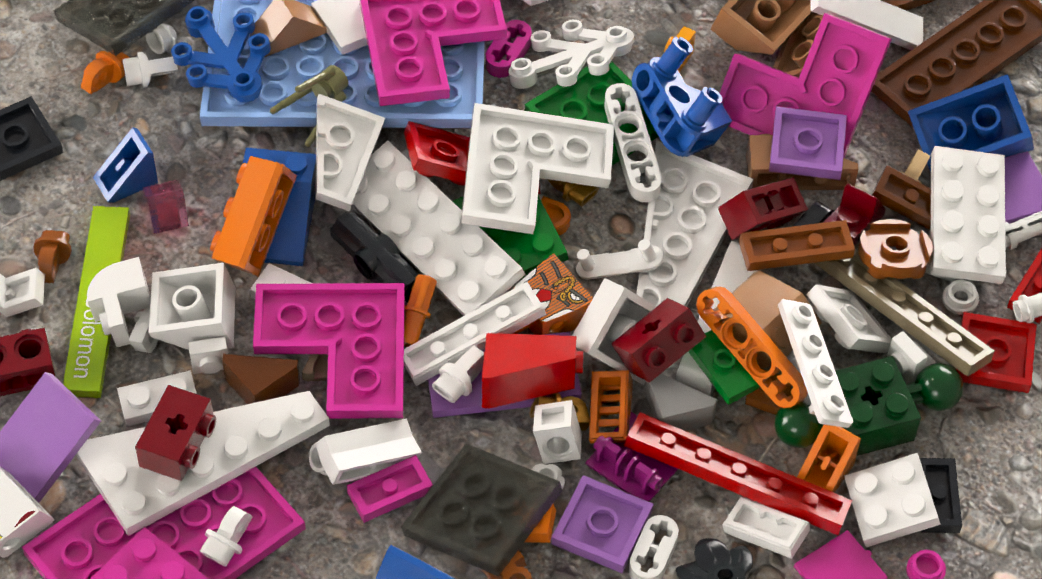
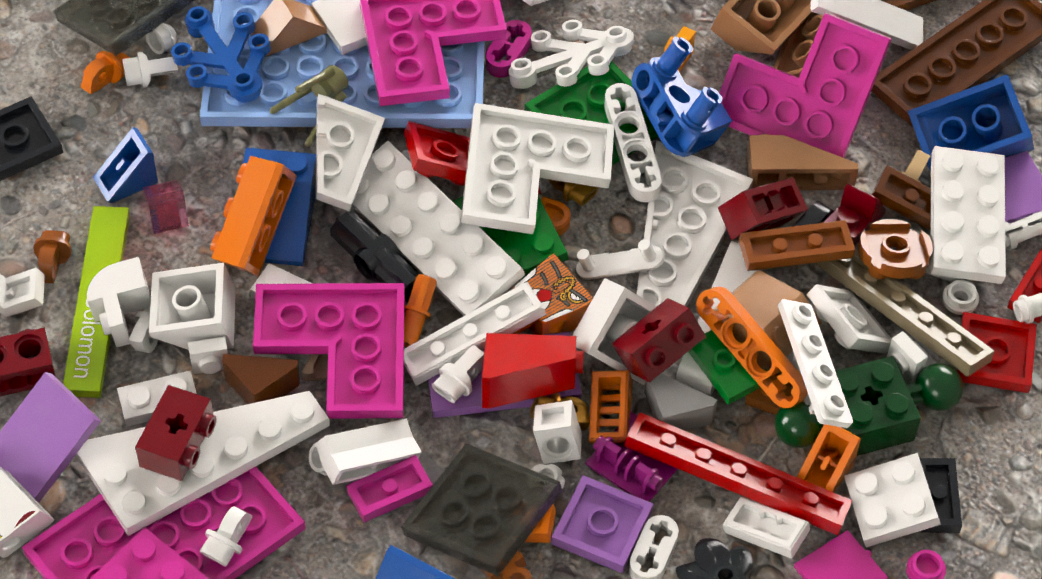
medium lavender plate [769,107,847,180] -> none

